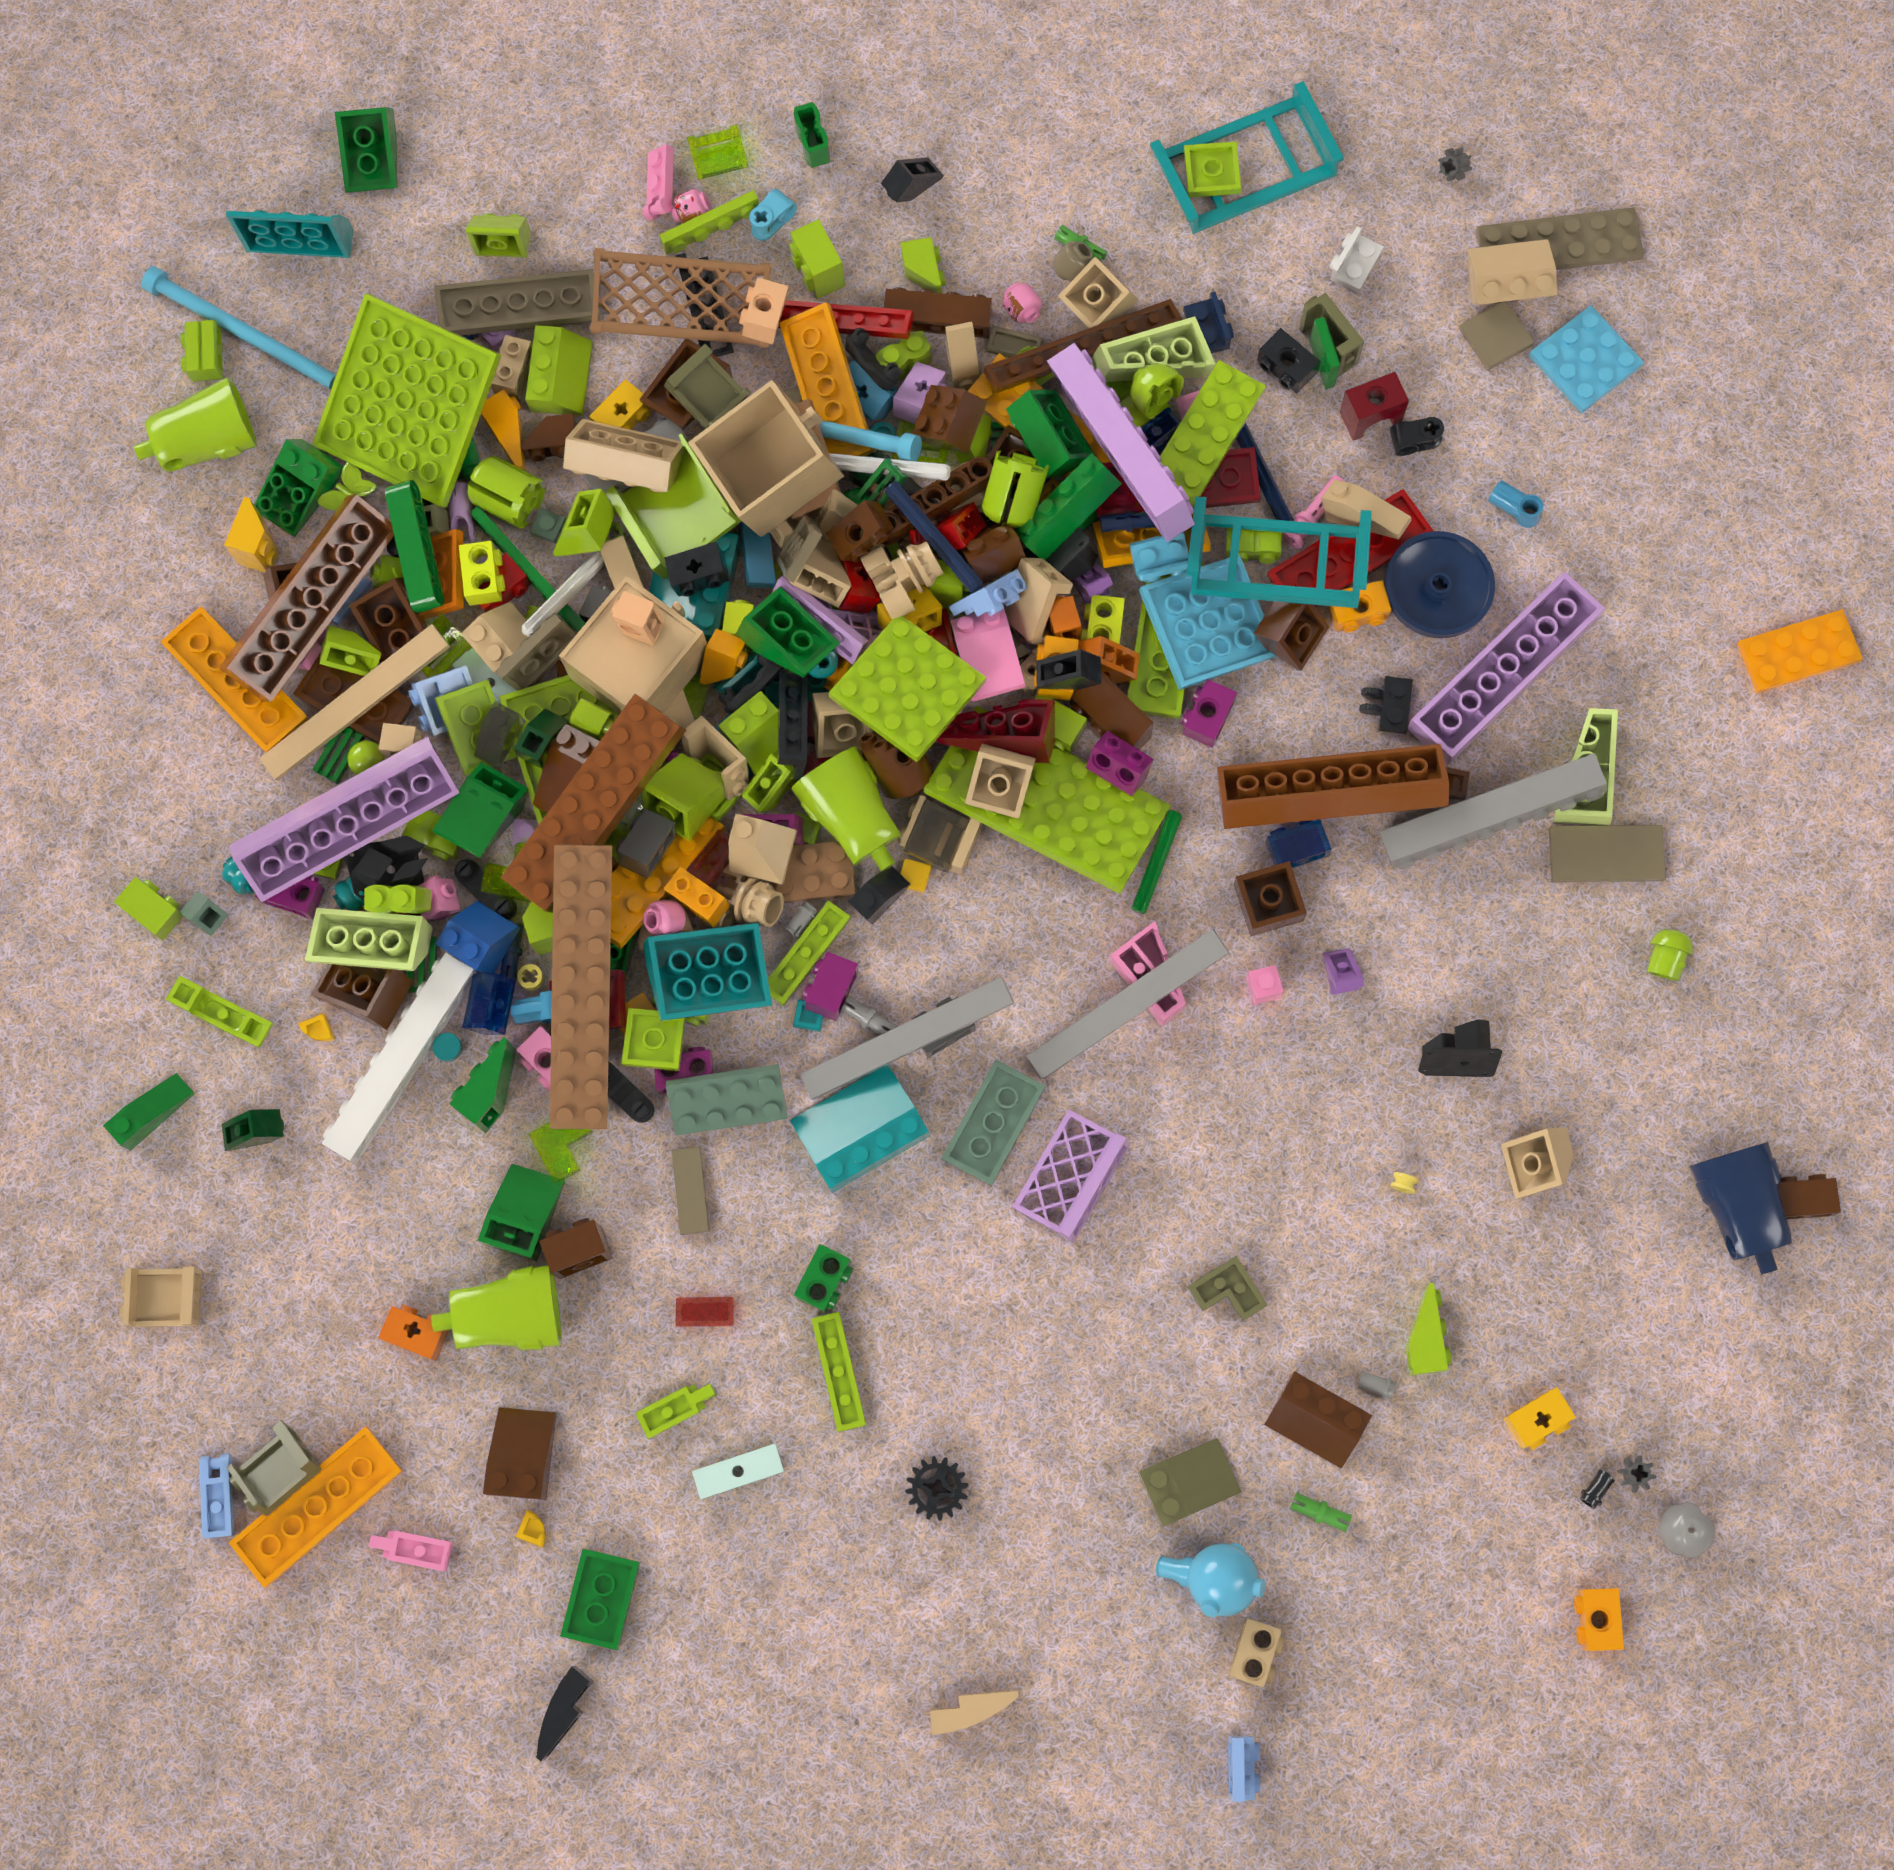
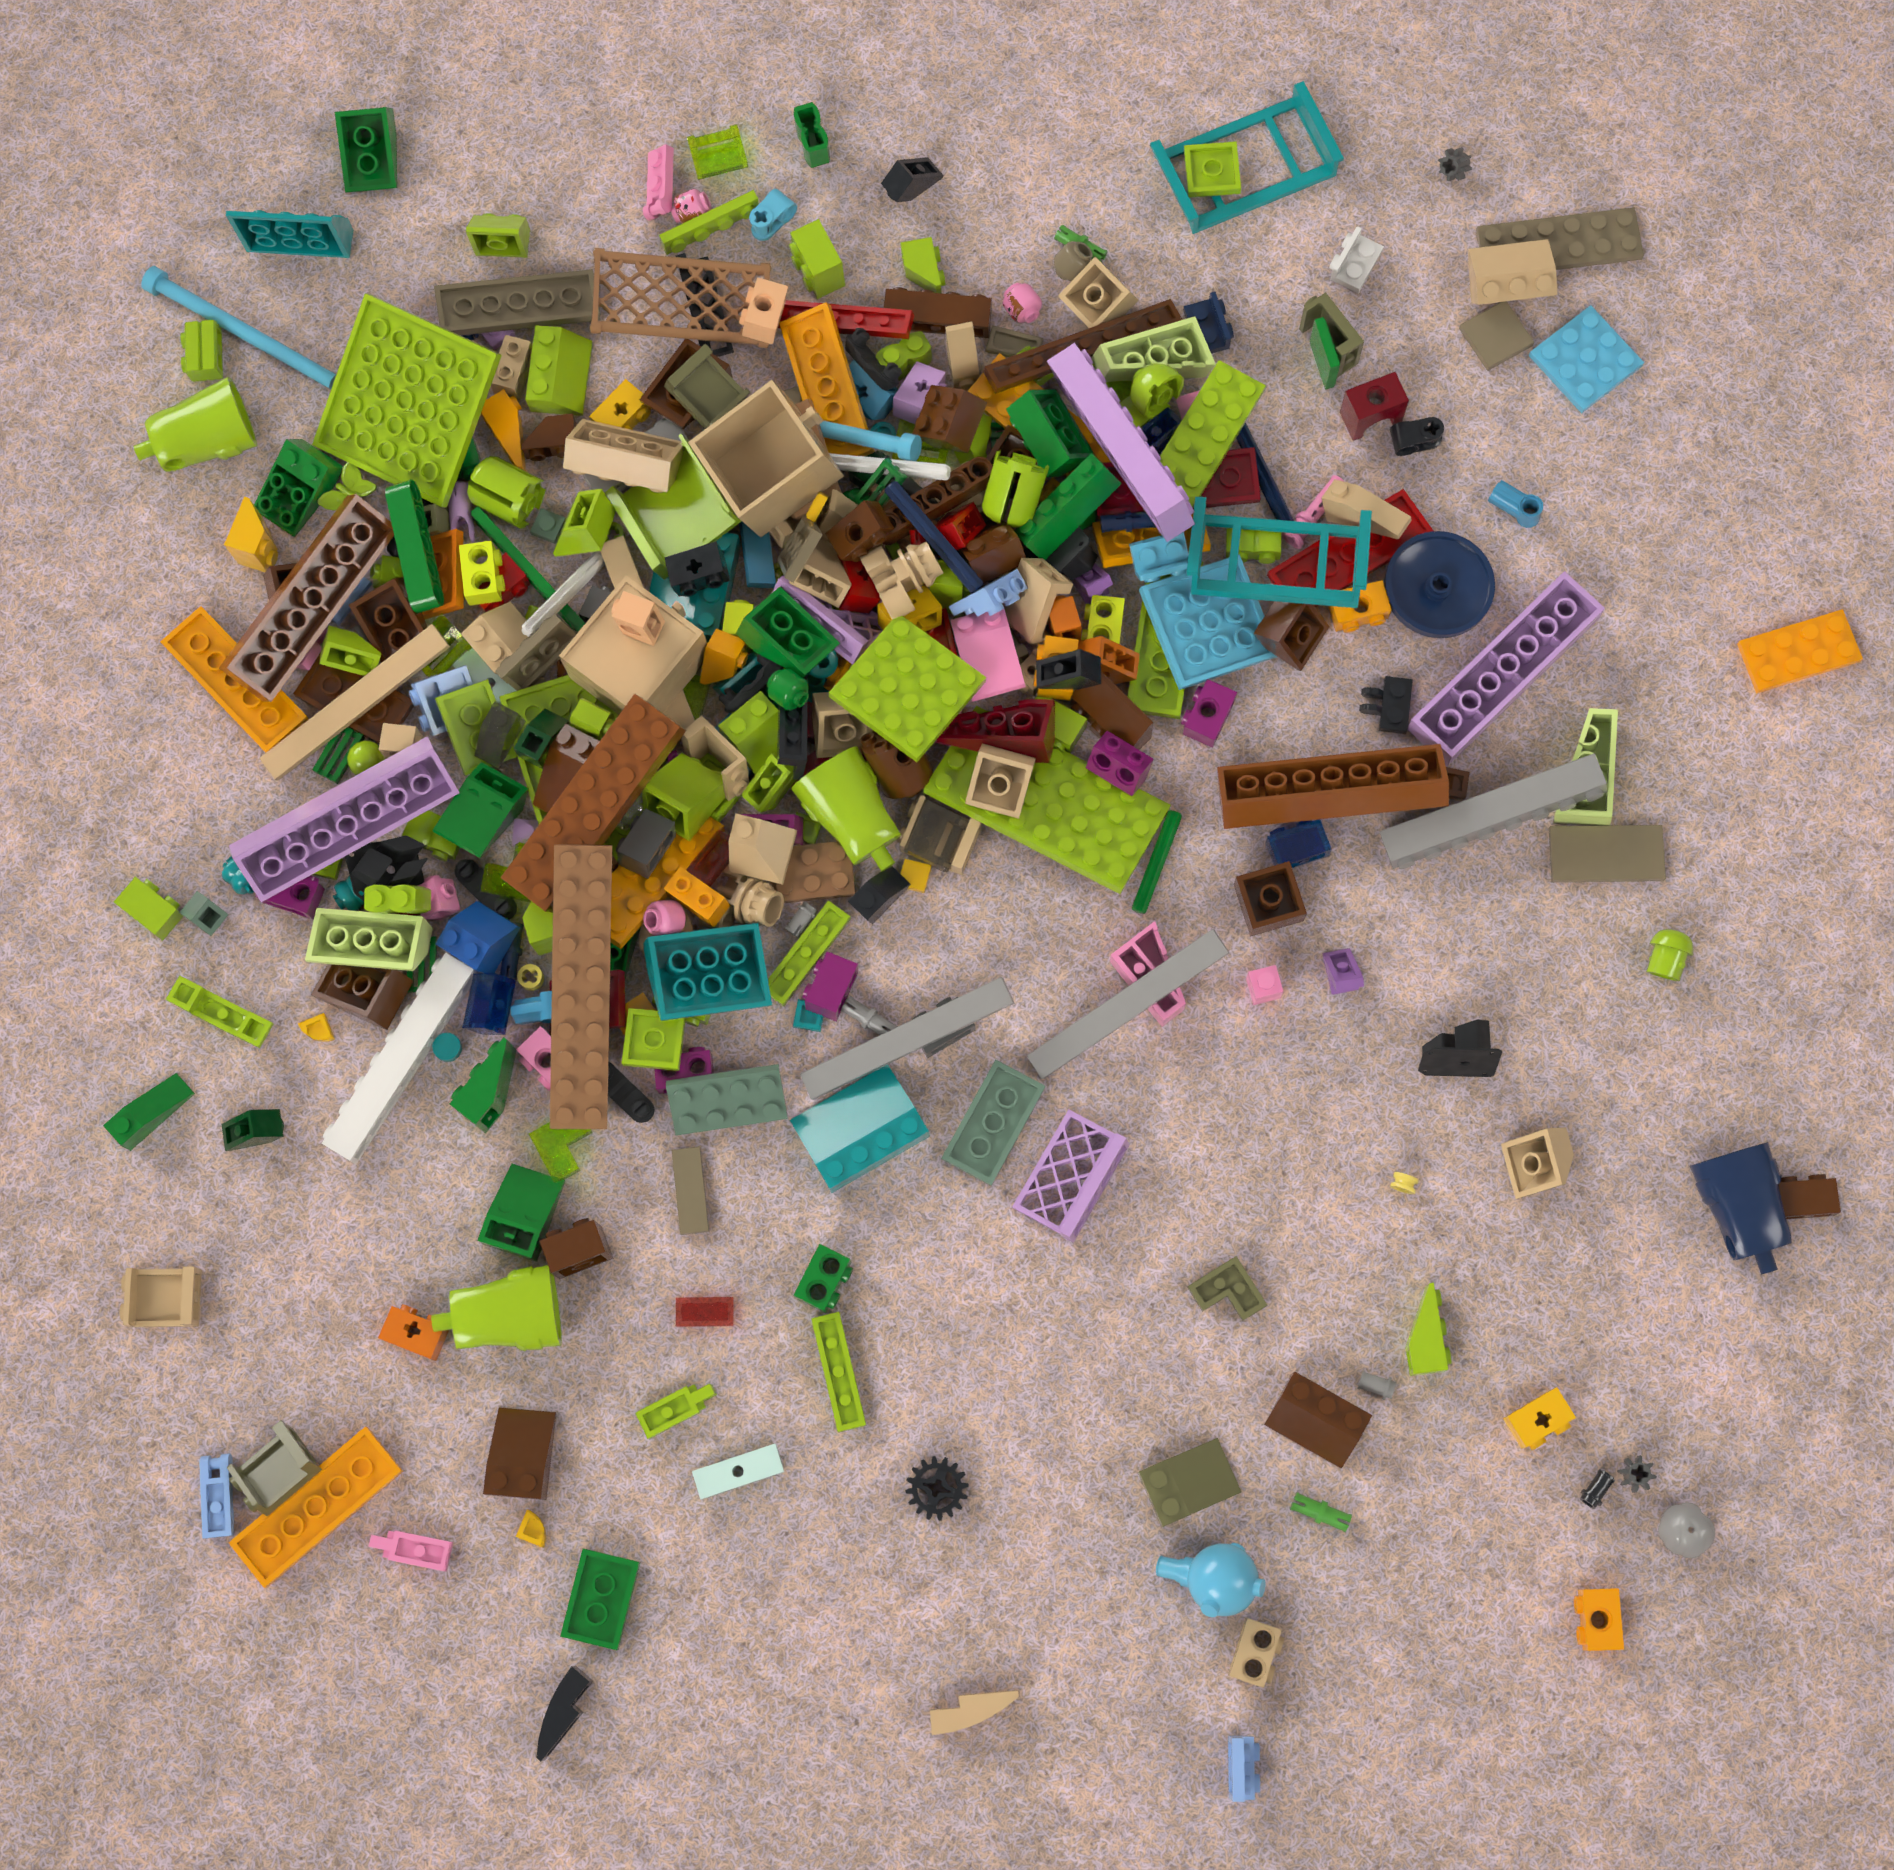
black brick [1257,328,1321,394] -> none
none -> green head [767,669,809,710]
none -> yellow tile [806,492,828,522]

